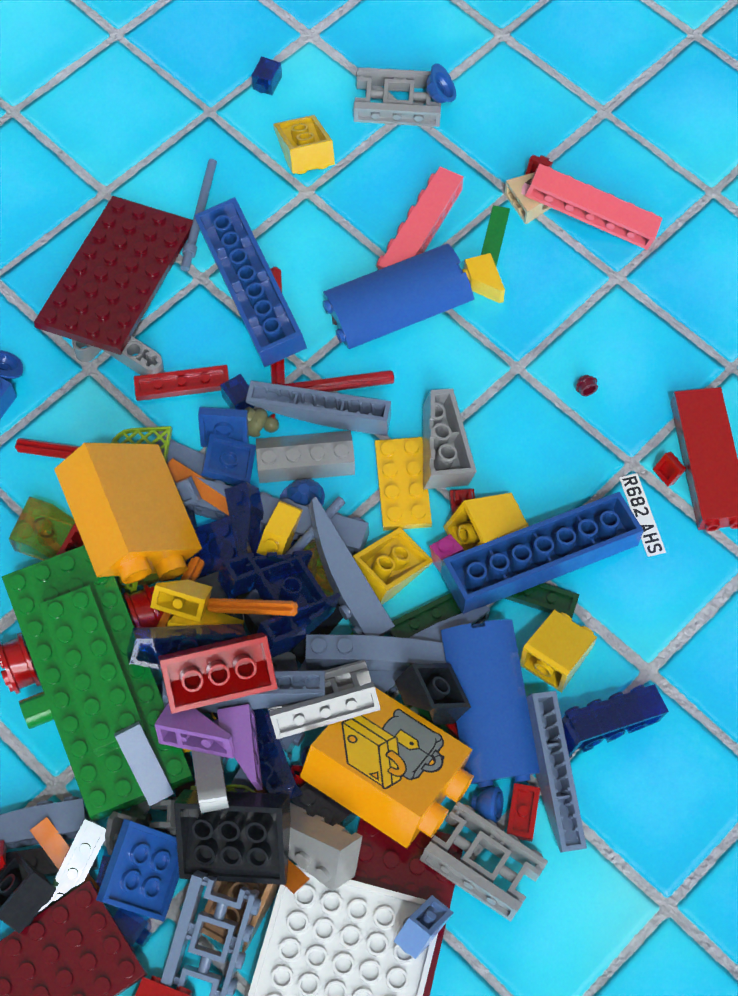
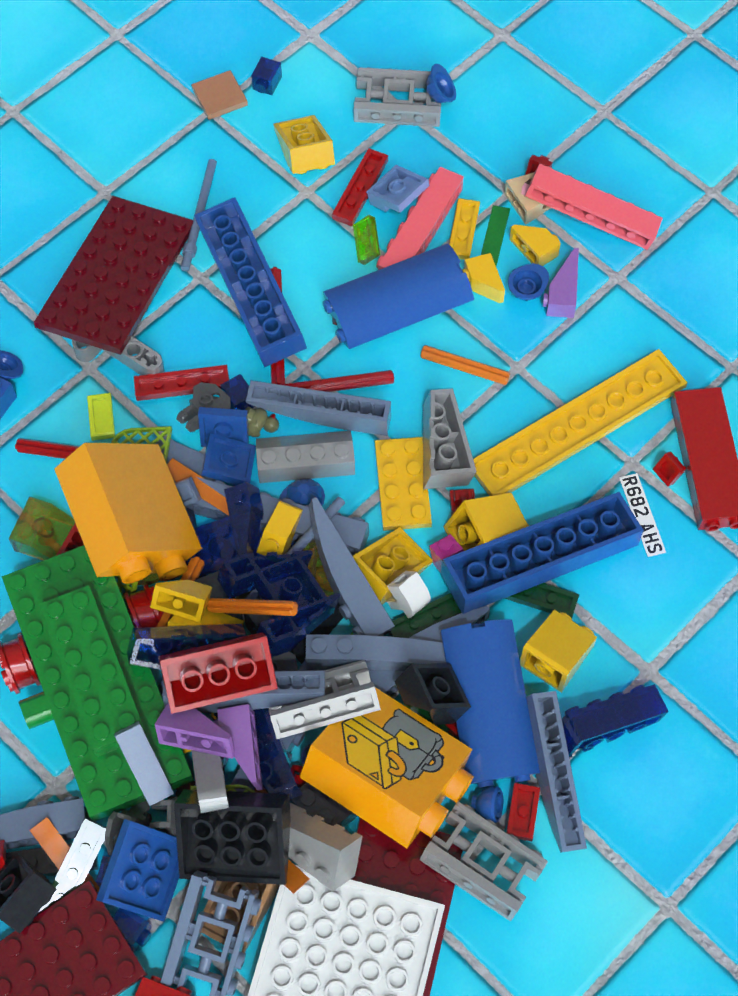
medium blue slope [394,895,454,959] -> none
dark red plate [576,375,598,396] -> none
none -> neon yellow tile [87,393,115,441]
none -> dark grey hinge [176,382,231,433]
none -> nougat tile [191,70,248,120]
none -> red plate [332,148,388,226]
none -> clear neon green plate [353,215,380,265]
none -> medium blue plate [366,165,430,213]
none -> white brick [386,571,431,618]
none -> orange axle [421,345,510,385]
none -> yellow tile [449,198,480,260]
none -> yellow plate [473,349,688,496]
none -> blue piece [508,263,549,301]
none -> yellow slope [509,225,561,266]
none -> medium lavender slope [543,248,579,318]

